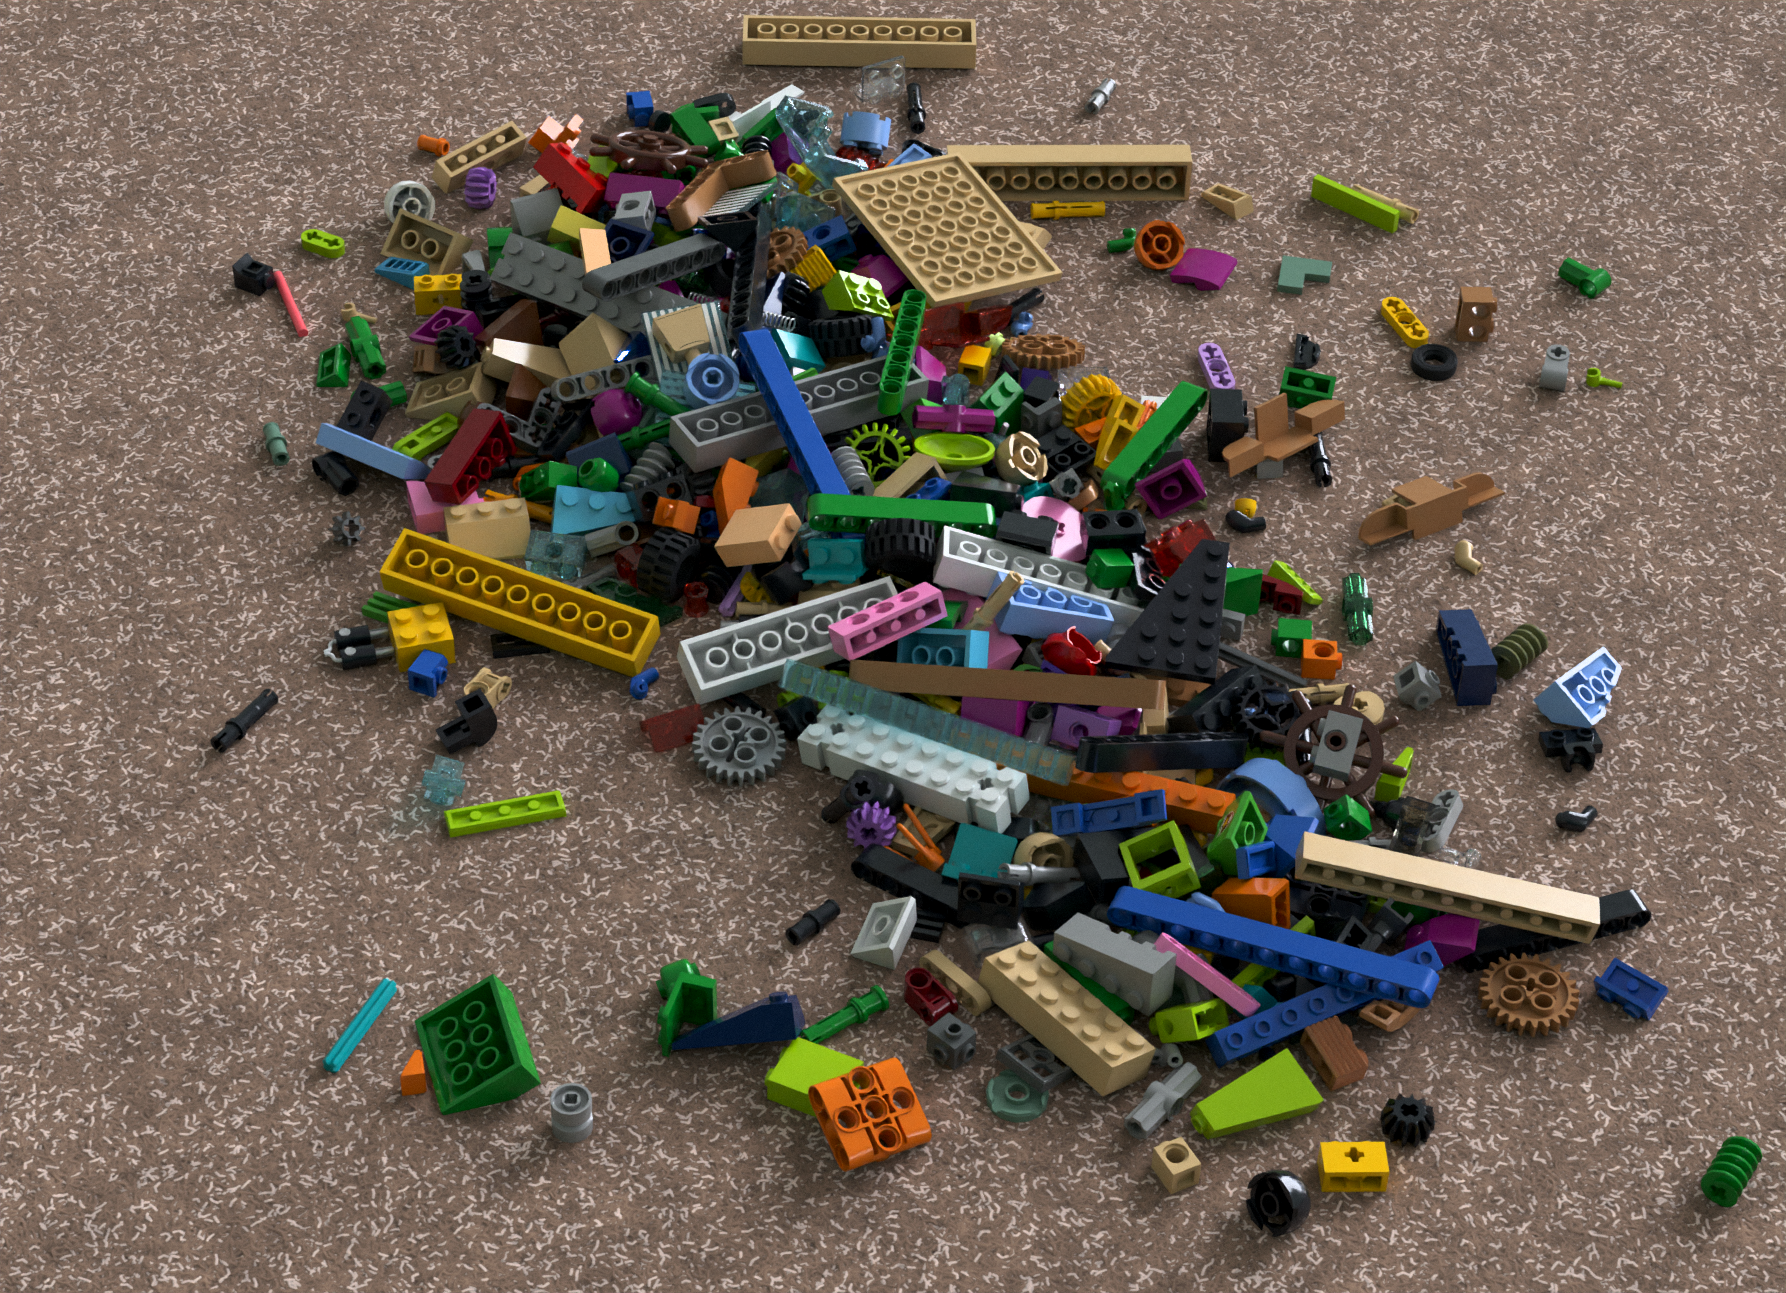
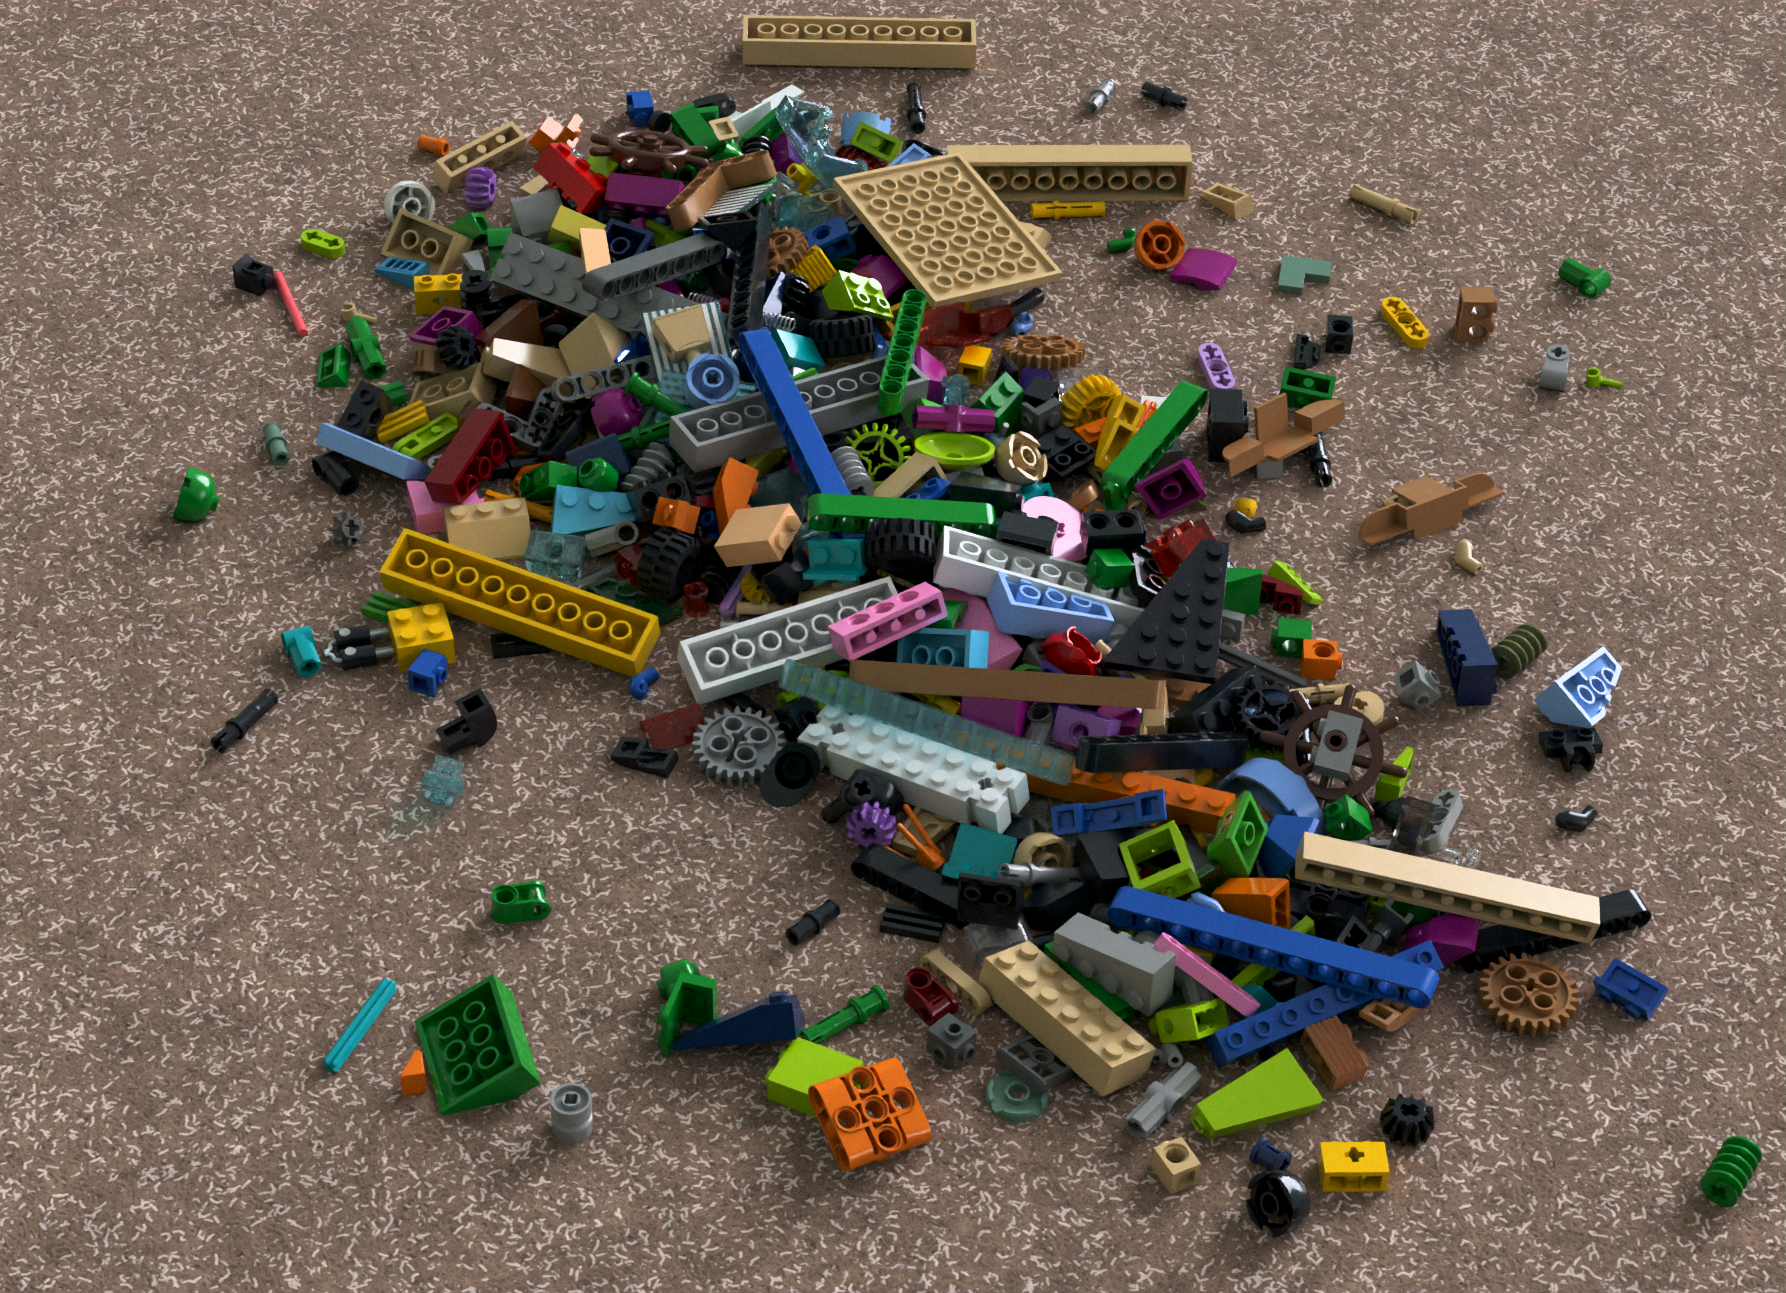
lime tile [444,790,566,838] -> none
tan piece [464,667,512,708] -> none
light grey brick [612,191,656,231] -> none
clear bracket [849,55,905,108] -> none
white slope [850,896,917,970] -> none
medium blue arm [861,317,887,352] -> none
tan pin [961,571,1025,631] -> none
yellowish green plate [984,332,1005,357] -> none
light grey piece [1049,468,1085,502] -> none
blue tile [1236,841,1277,879] -> none
lime tile [1311,174,1400,234] -> none
clear green piece [1341,573,1374,646] -> none
black tyre [1411,344,1458,381] -> none
none -> green cylinder [172,466,220,523]
none -> teal piece [281,625,321,677]
none -> yellow tile [377,400,430,443]
none -> green panel [448,212,490,240]
none -> green piece [491,881,551,924]
none -> black slope [610,737,679,778]
none -> black piece [759,742,821,808]
none -> lime slope [850,122,903,163]
none -> black pin [1141,81,1187,111]
none -> dark blue bush [1249,1137,1292,1170]
none -> black brick [1325,315,1353,354]

